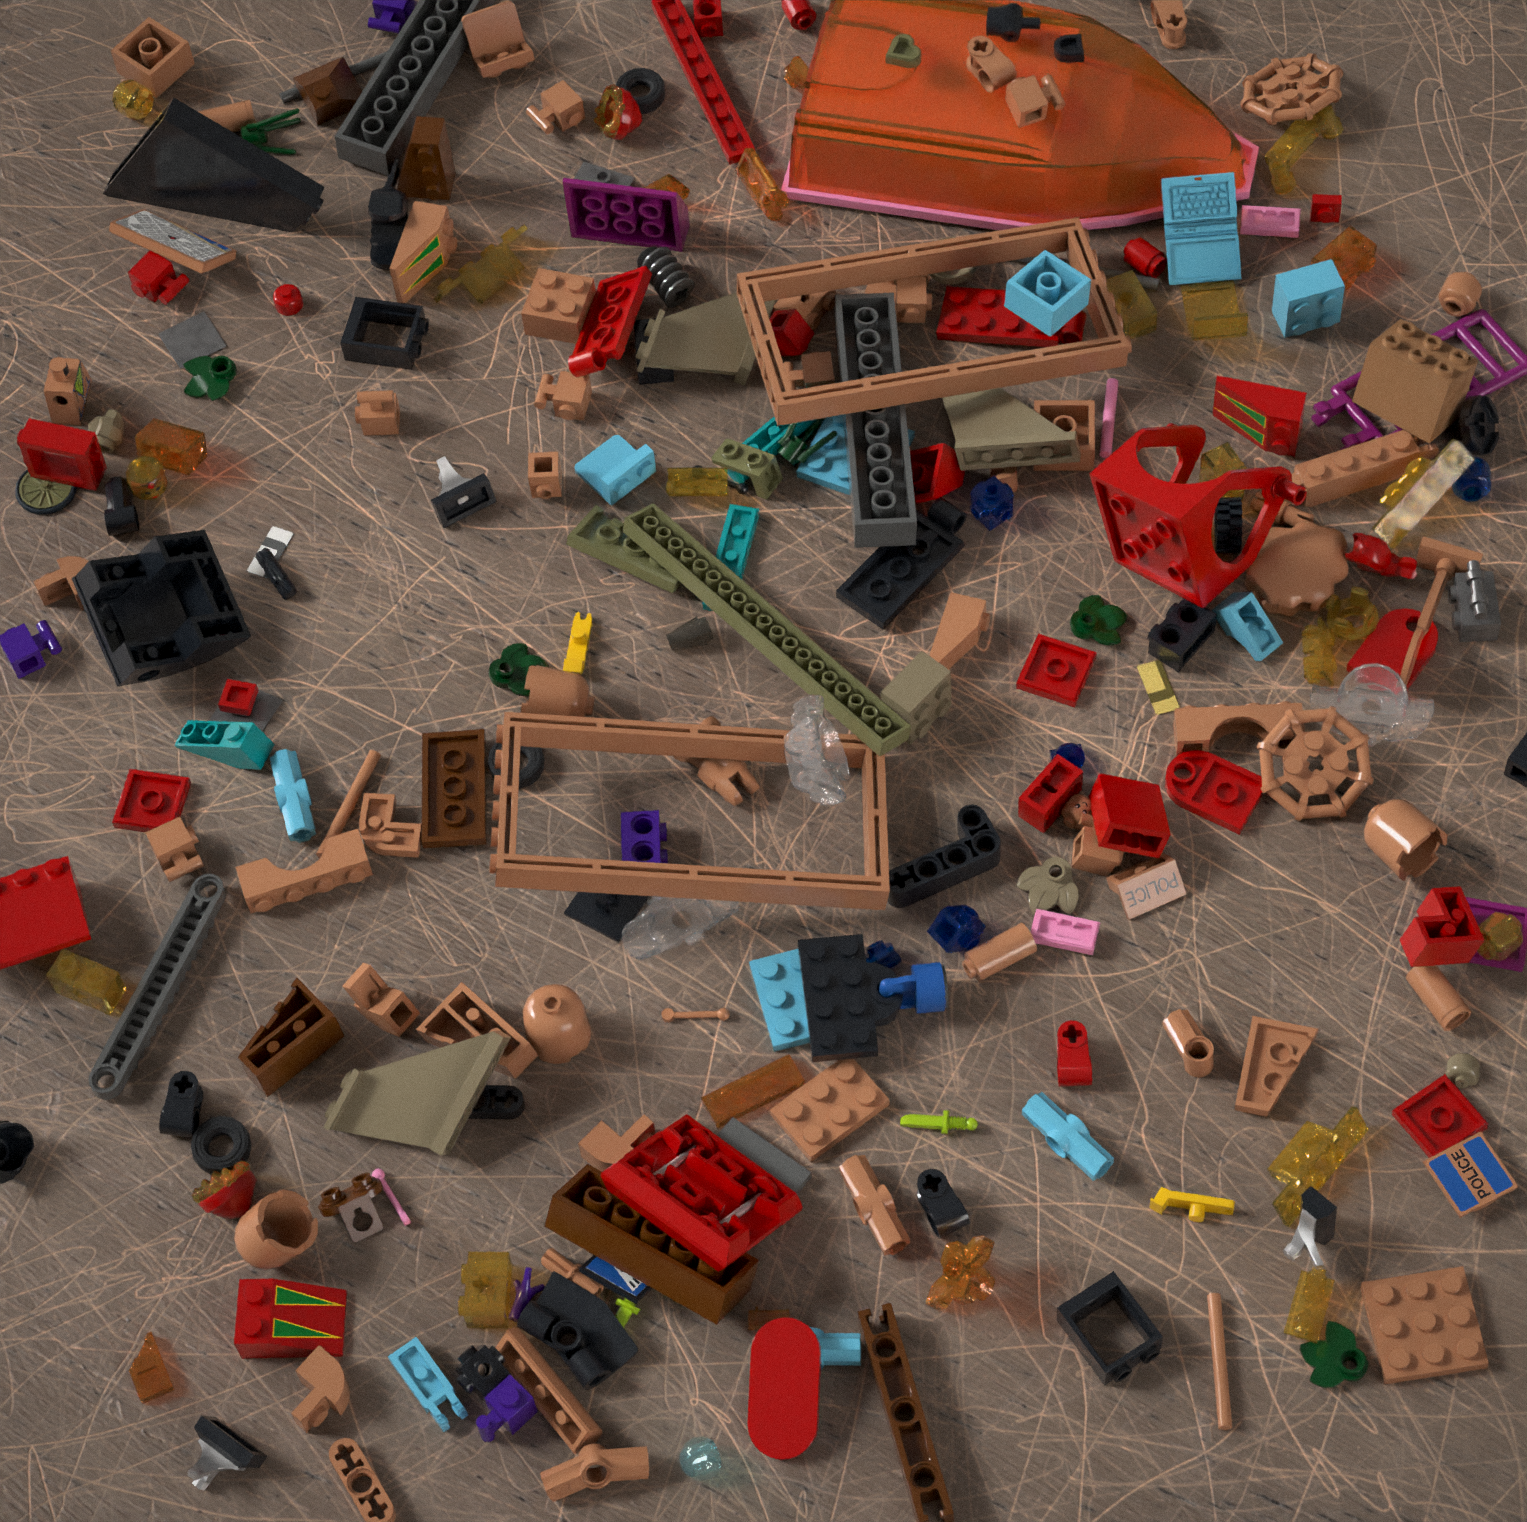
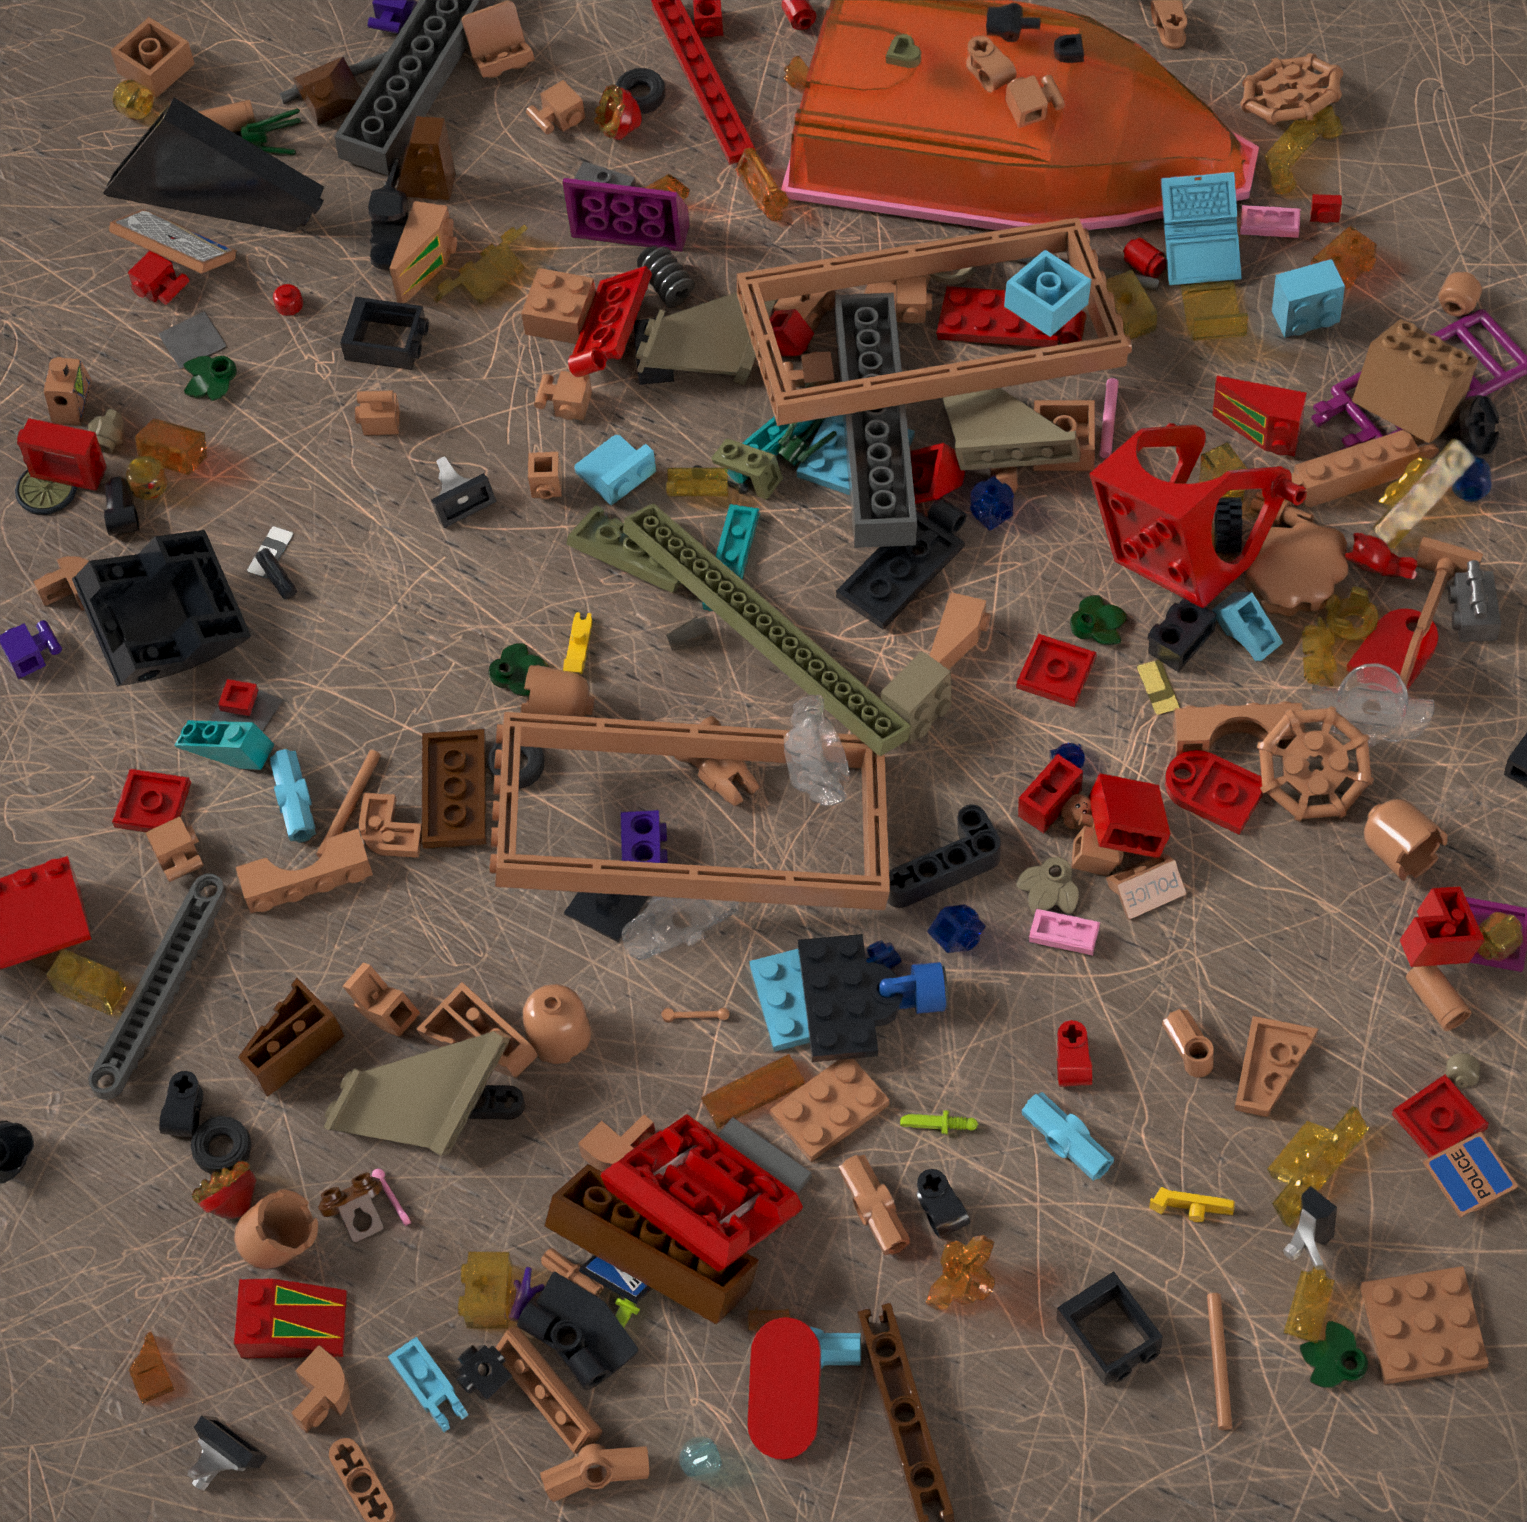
dark purple brick [476,1375,538,1442] -> none
nougat brick [962,923,1037,982] -> none

